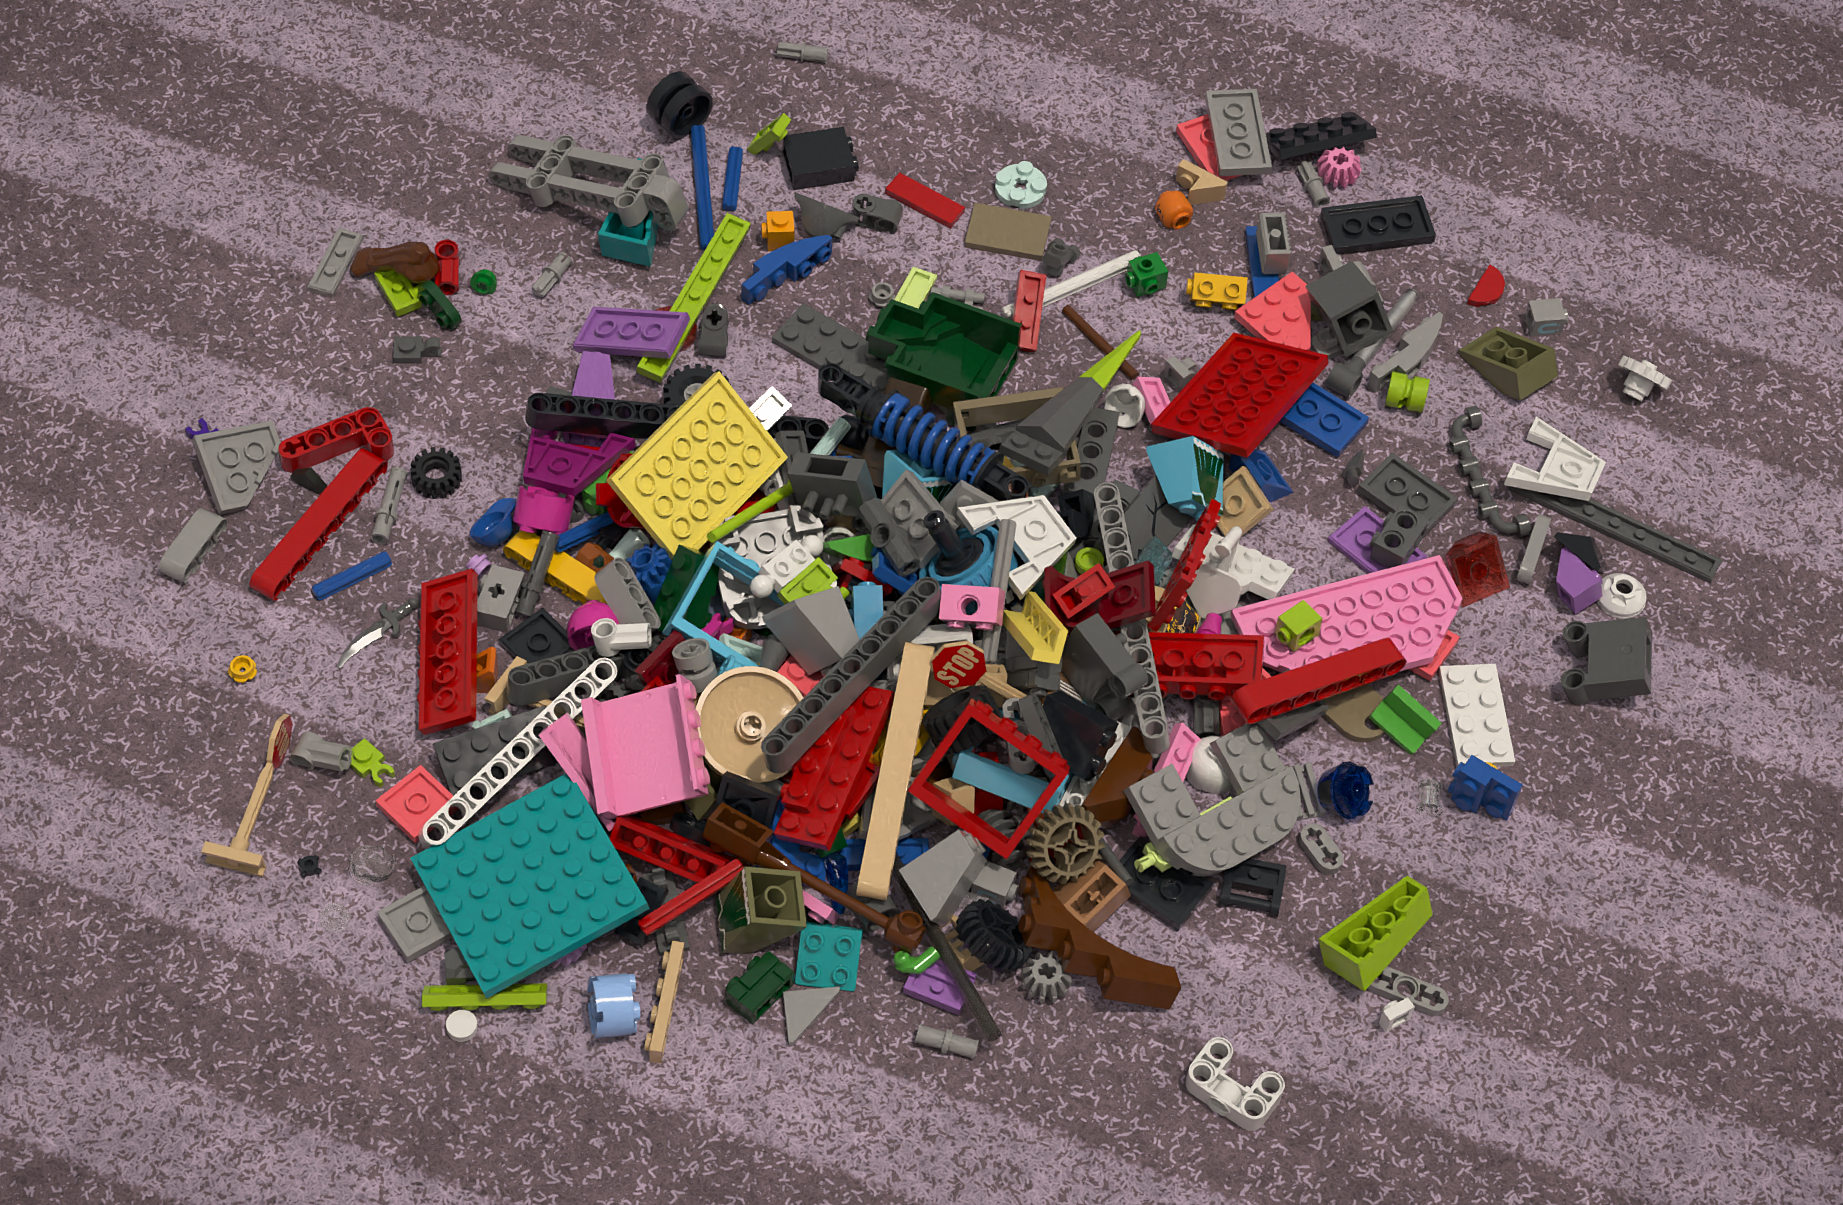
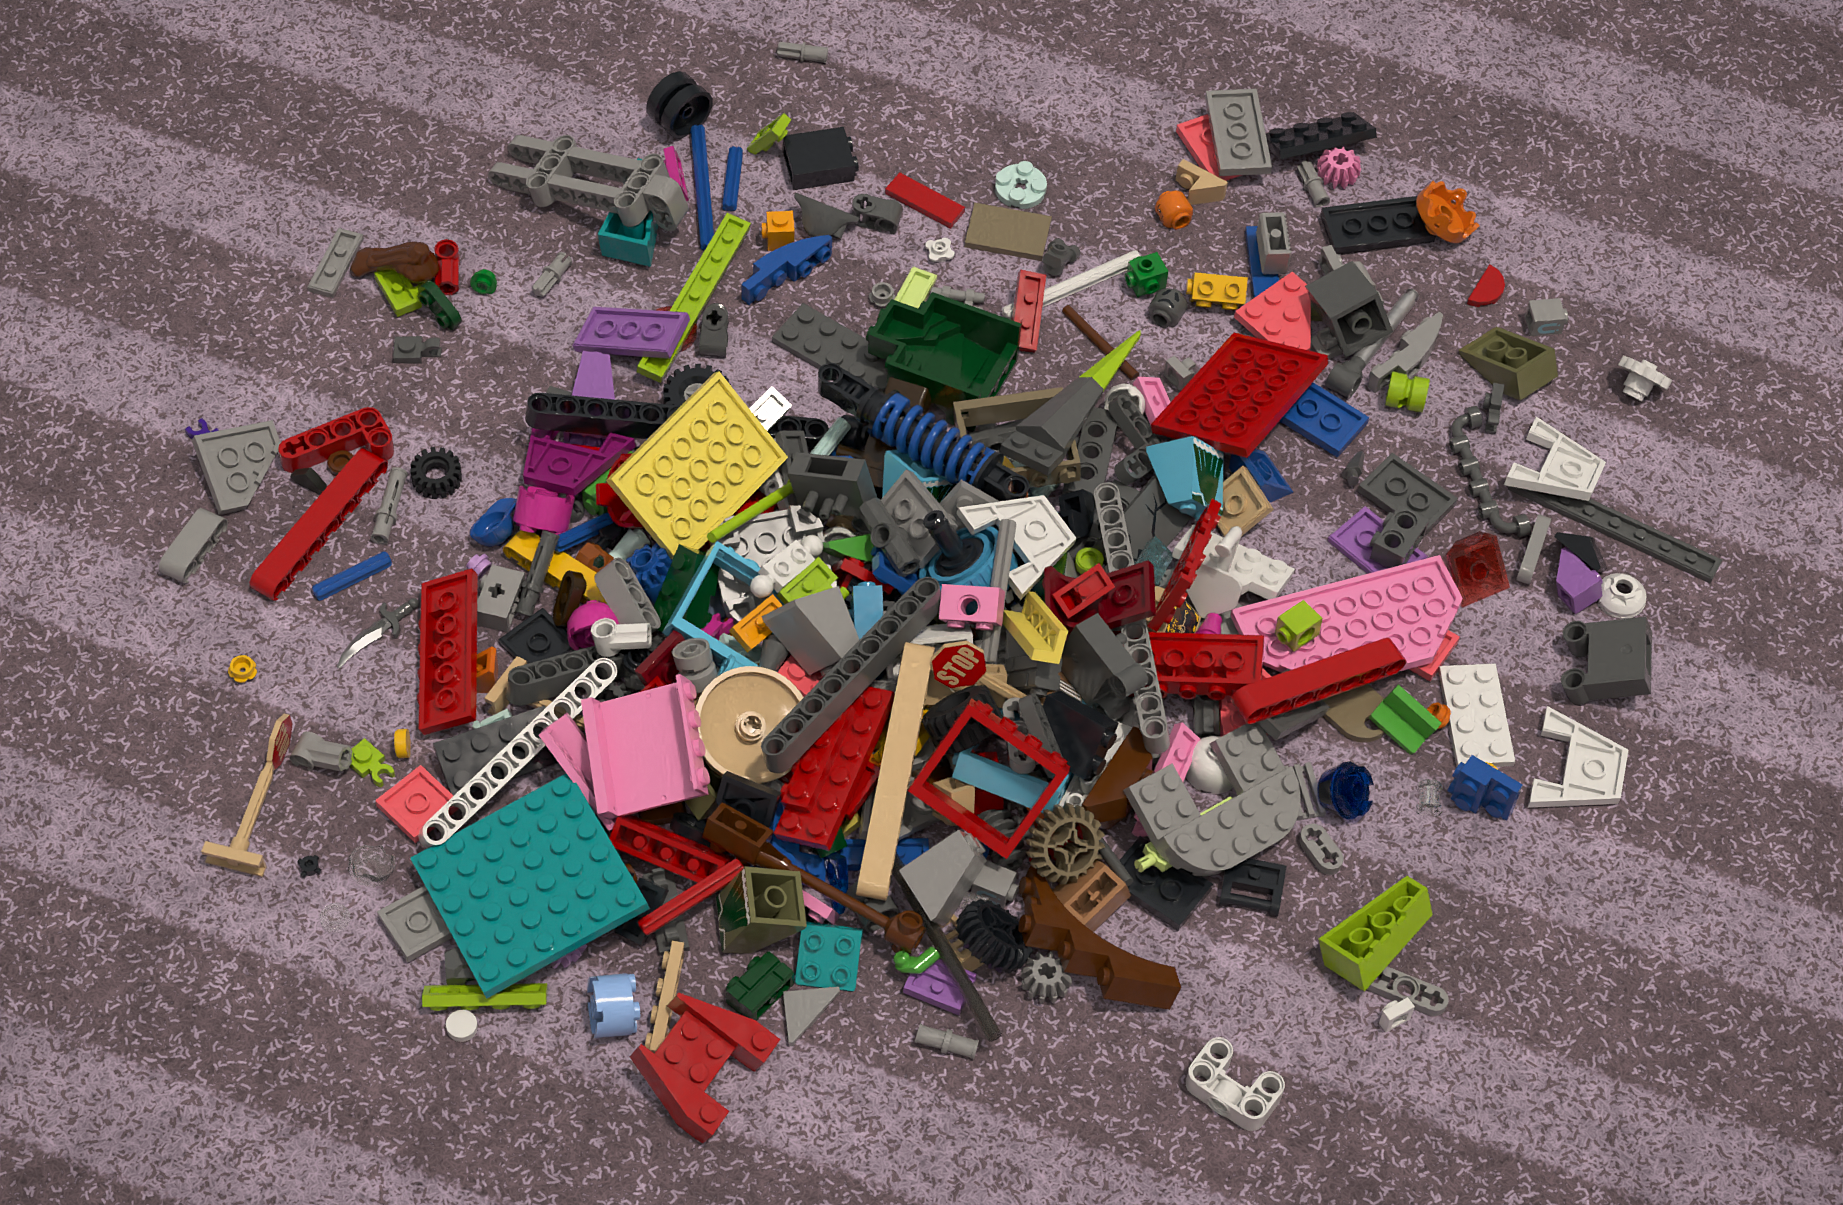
none -> reddish brown tile [327,450,354,476]
none -> yellow tile [394,728,411,758]
none -> dark brown plate [553,570,587,628]
none -> red wedge [629,993,781,1143]
none -> dark pink plate [663,146,689,201]
none -> light orange plate [729,594,783,653]
none -> white plate [925,238,954,262]
none -> dark grey beam [1108,394,1162,485]
none -> dark grey head [1148,288,1187,328]
none -> orange plate [1416,180,1480,243]
none -> orange plate [1427,702,1451,729]
none -> dark grey plate [1483,383,1504,434]
none -> white wing [1528,706,1628,808]

